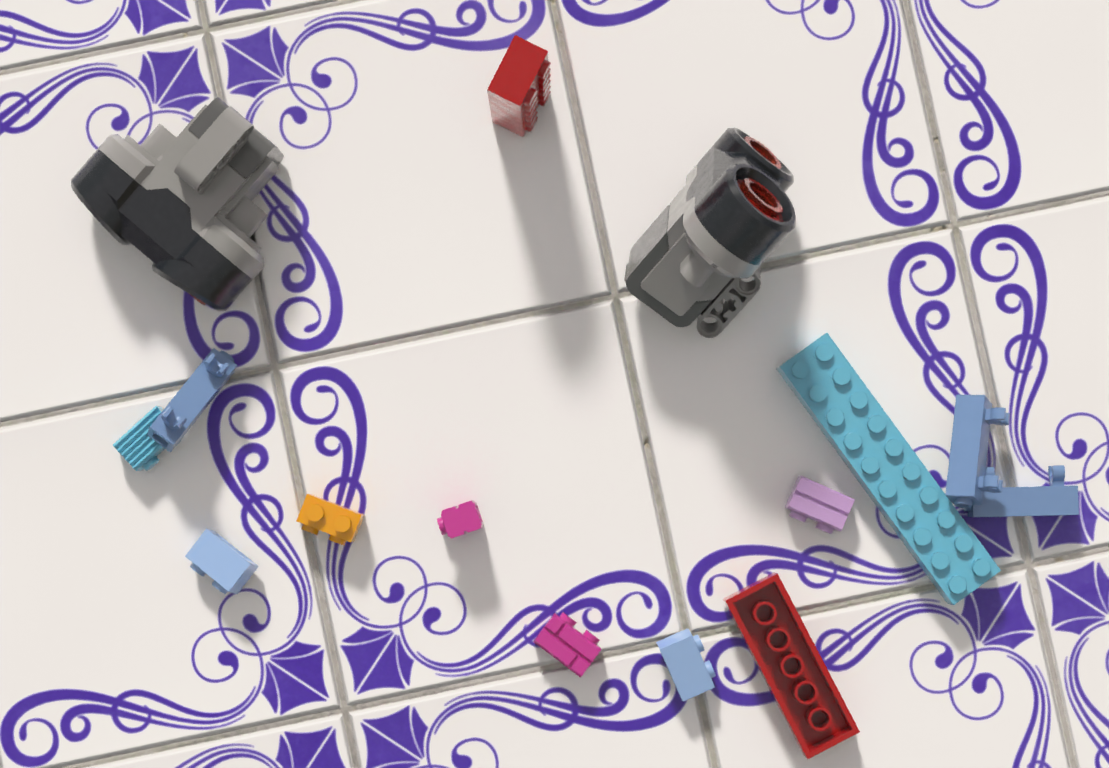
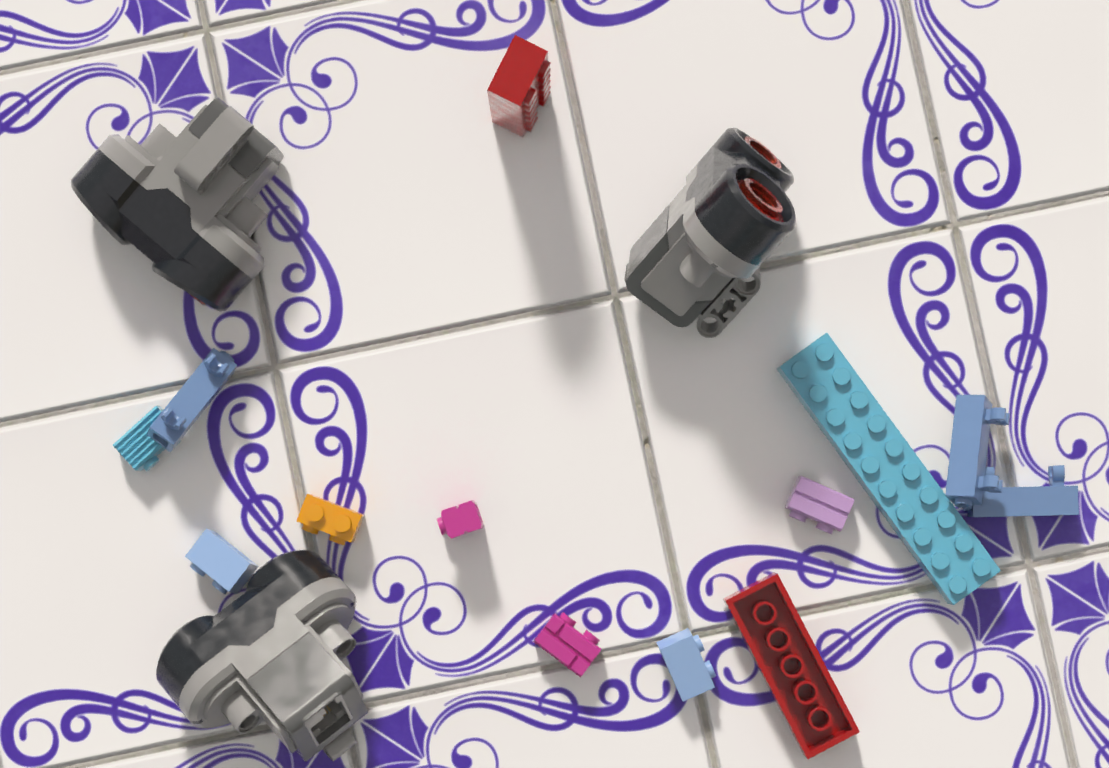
none -> piece [156,550,368,762]

